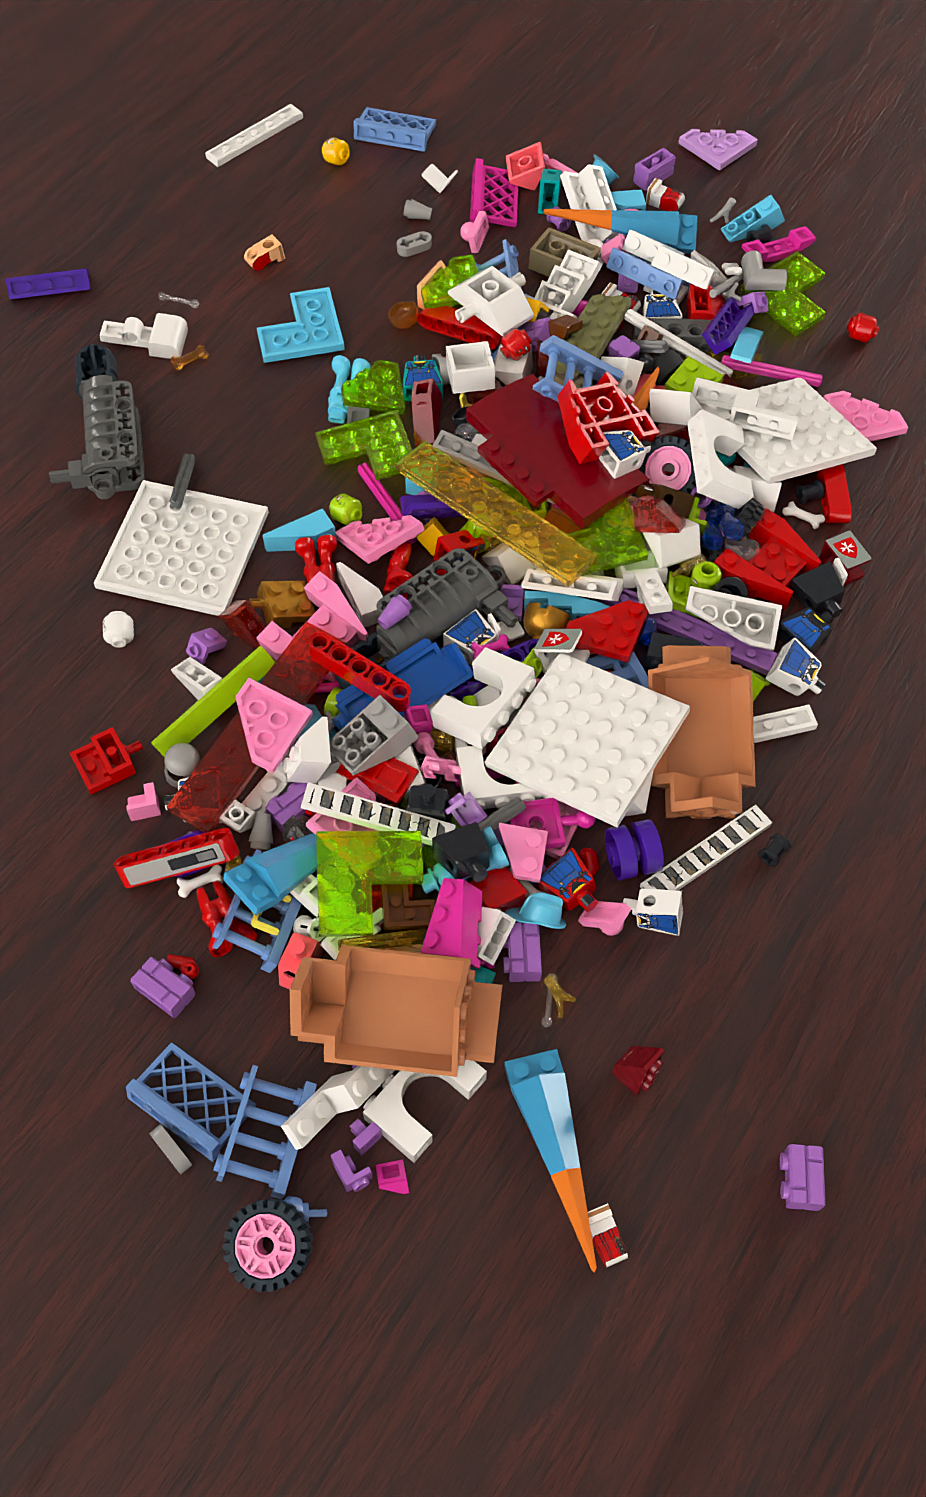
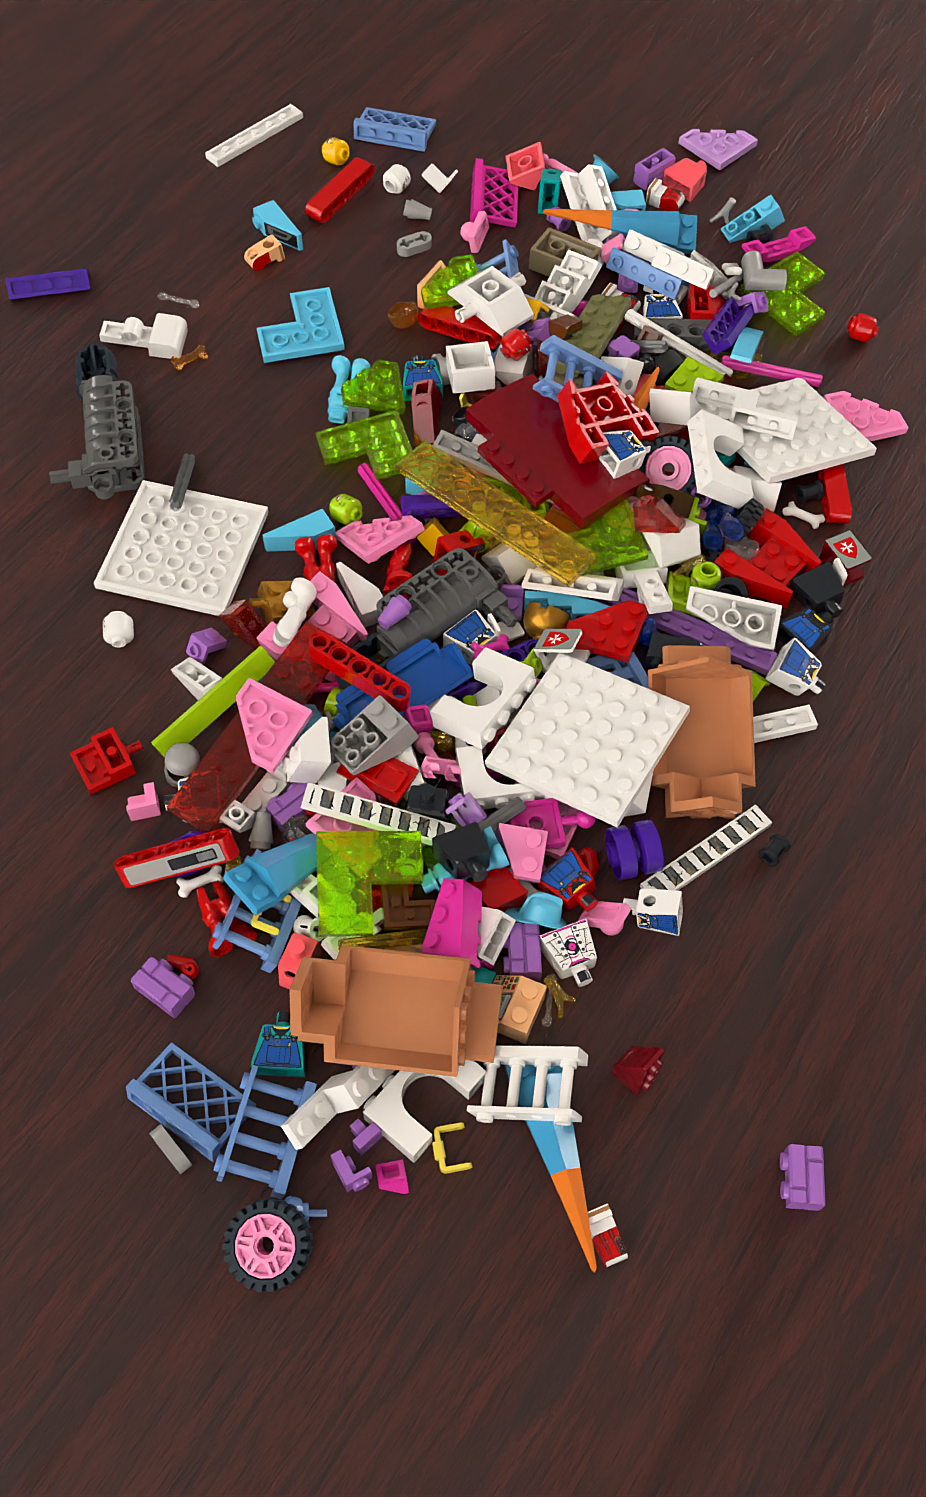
none -> torso [251,1011,306,1078]
none -> medium azure slope [252,200,303,251]
none -> white piece [273,578,317,647]
none -> red beam [305,157,375,223]
none -> white head [383,164,411,194]
none -> light yellow piece [432,1122,472,1174]
none -> white fence [467,1046,588,1126]
none -> light nougat slope [493,975,547,1044]
none -> white torso [540,919,597,987]
none -> coral torso [662,158,707,202]

